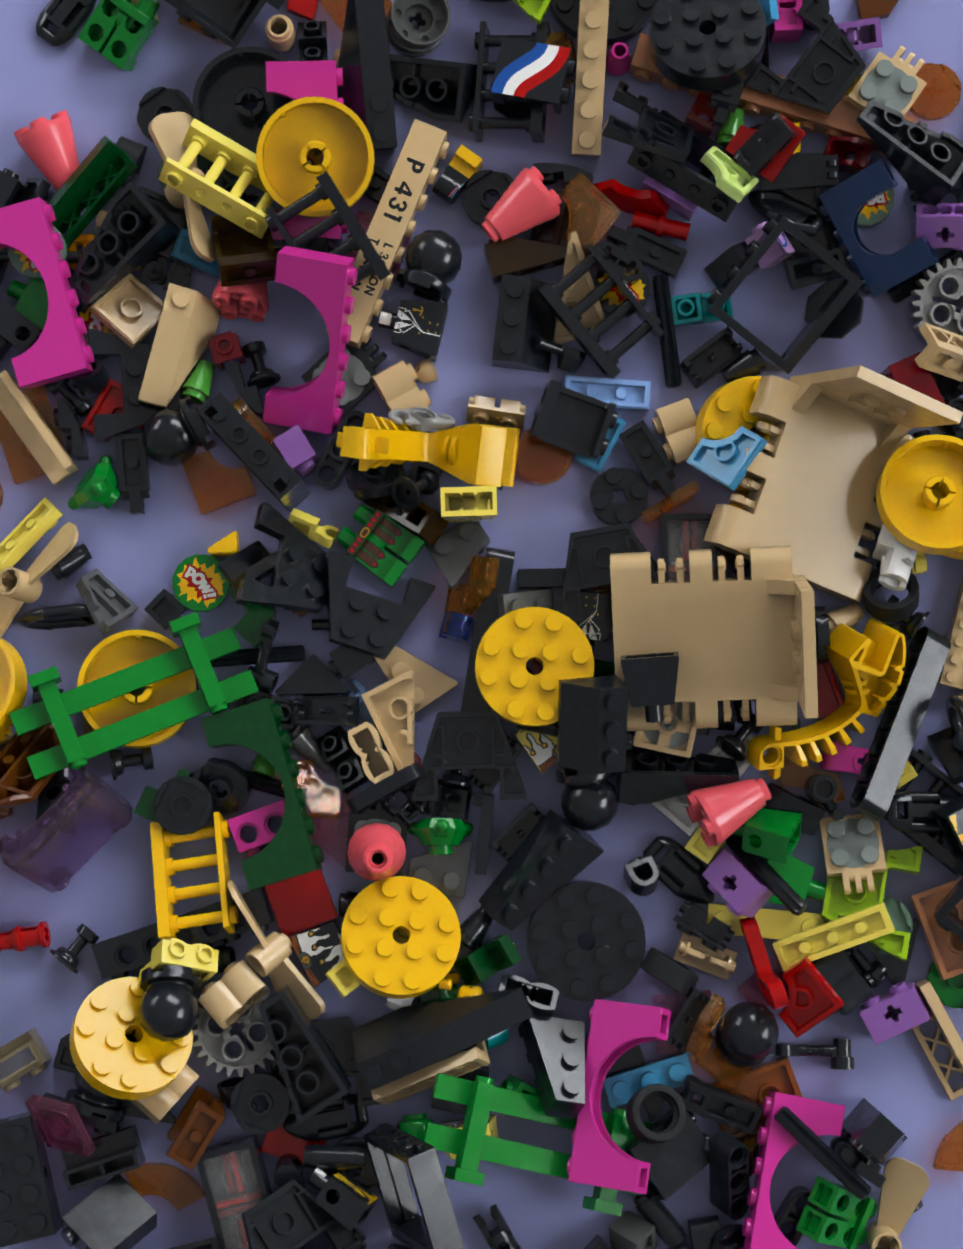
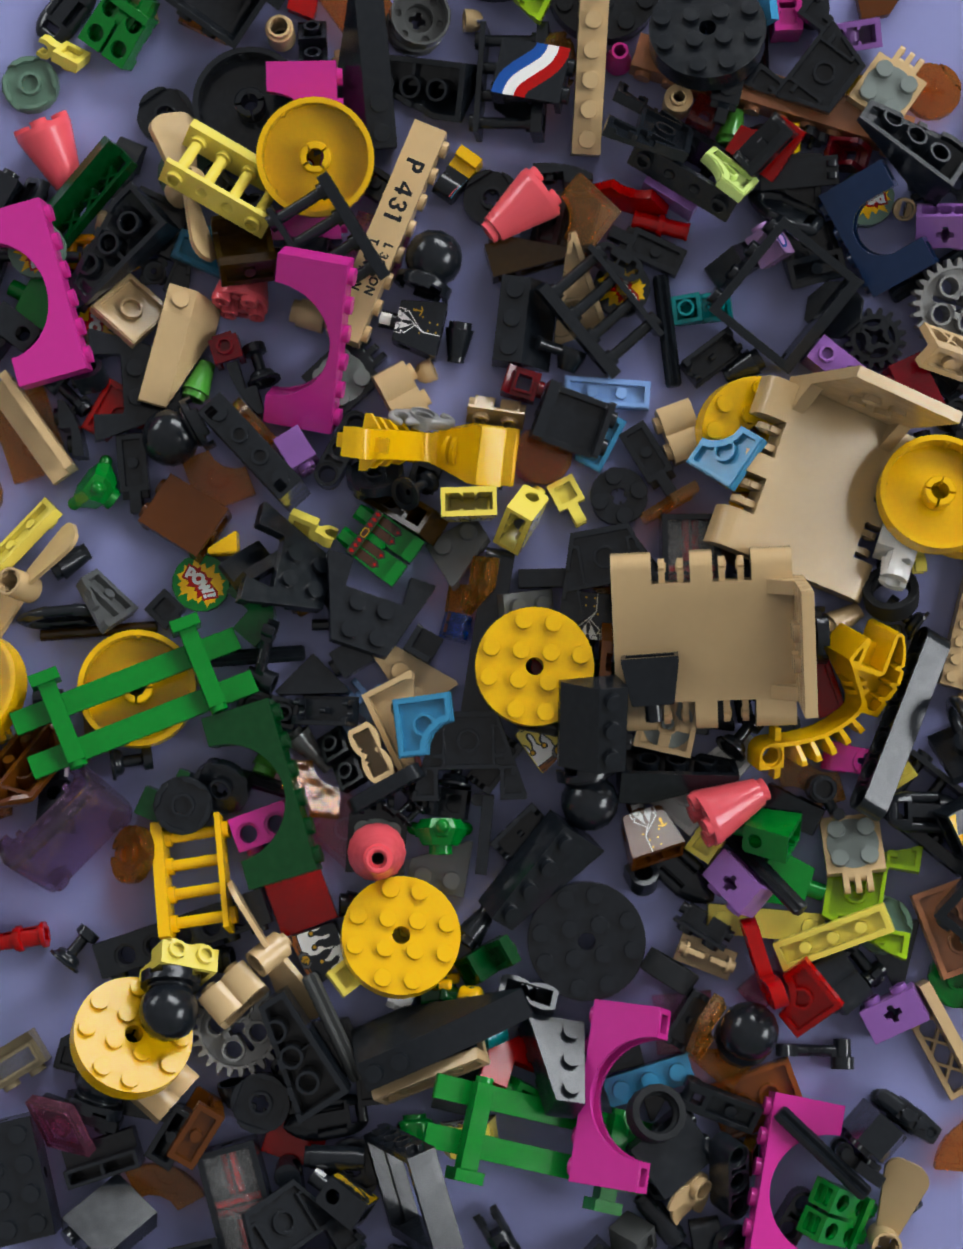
none -> sand green tile [1,56,60,114]
none -> light yellow plate [36,34,91,74]
none -> dark brown bar [40,621,158,641]
none -> clear orange tile [110,825,154,884]
none -> reddish brown panel [138,473,232,564]
none -> black brick [143,1103,193,1172]
none -> tan brick [289,298,327,334]
none -> dark grey axle [302,972,362,1083]
none -> dark azure tile [392,692,455,759]
none -> black panel [403,624,444,665]
none -> black cone [446,321,474,364]
none -> tan hinge [462,9,483,33]
none -> tile [478,1036,534,1089]
none -> light yellow torso [493,485,549,556]
none -> dark red window [500,363,545,405]
none -> light yellow plate [546,473,587,528]
none -> reddish brown tile [597,622,613,677]
none -> torso [621,804,685,872]
none -> tan brick [662,84,693,120]
none -> tan plate [667,1171,712,1225]
none -> black piece [801,125,829,150]
none -> medium lavender brick [801,334,867,373]
none -> black gear [842,308,907,371]
none -> black hinge [869,1089,942,1144]
none -> tan hinge [892,197,916,221]

